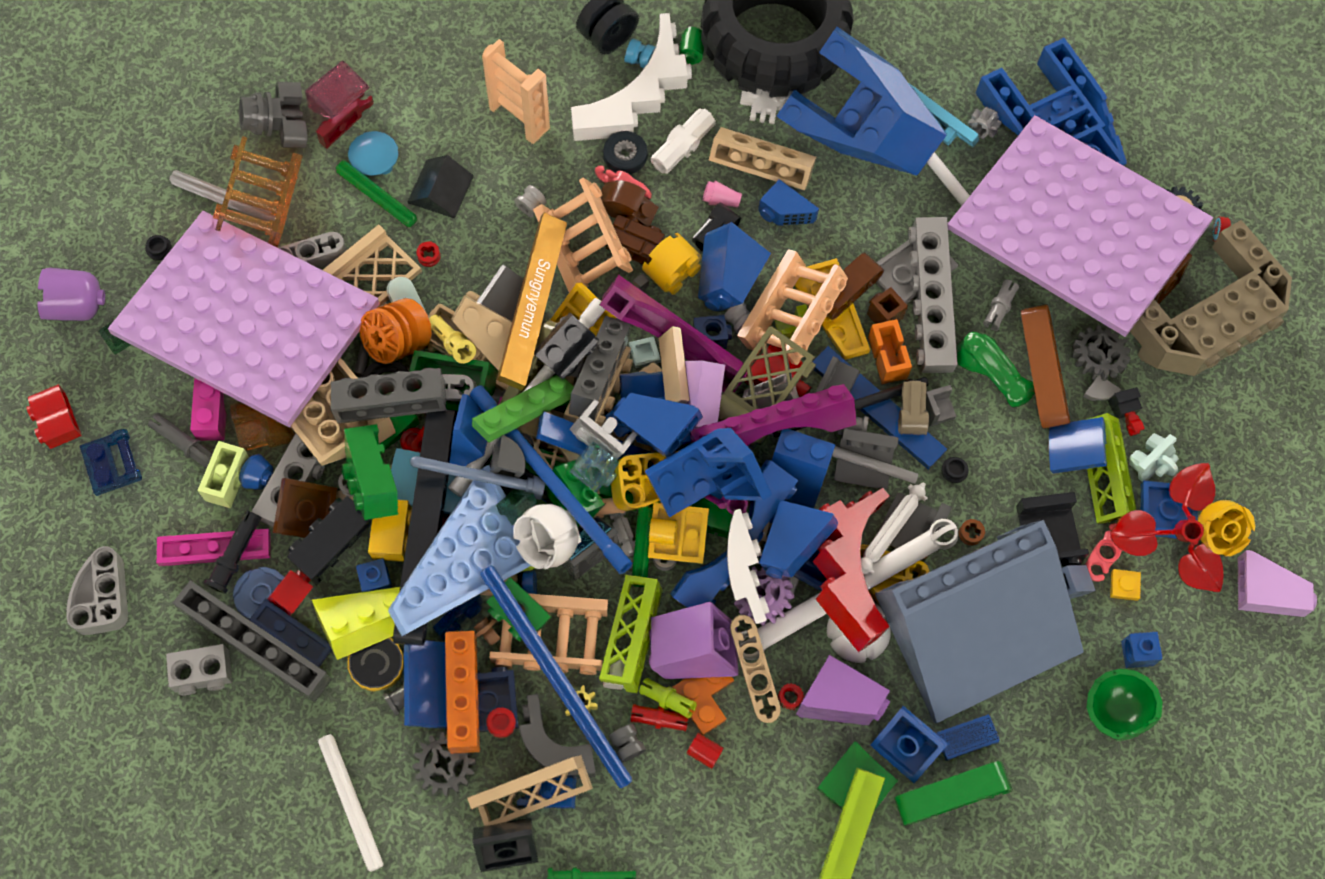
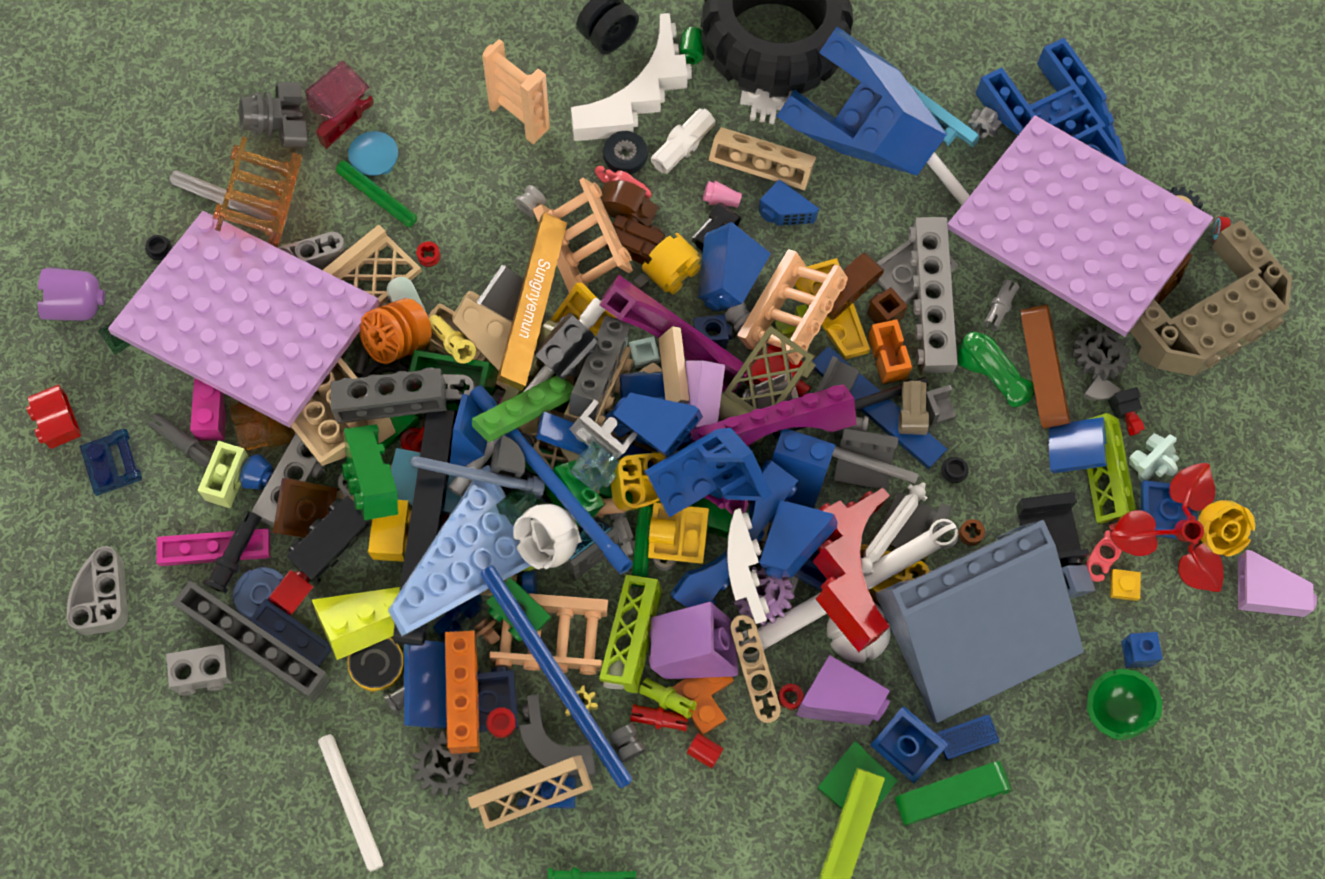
blue brick [356,558,392,592] -> none
black slope [407,155,474,219] -> none
black slope [472,818,538,873] -> none
dark azure wheel [625,38,656,69] -> none

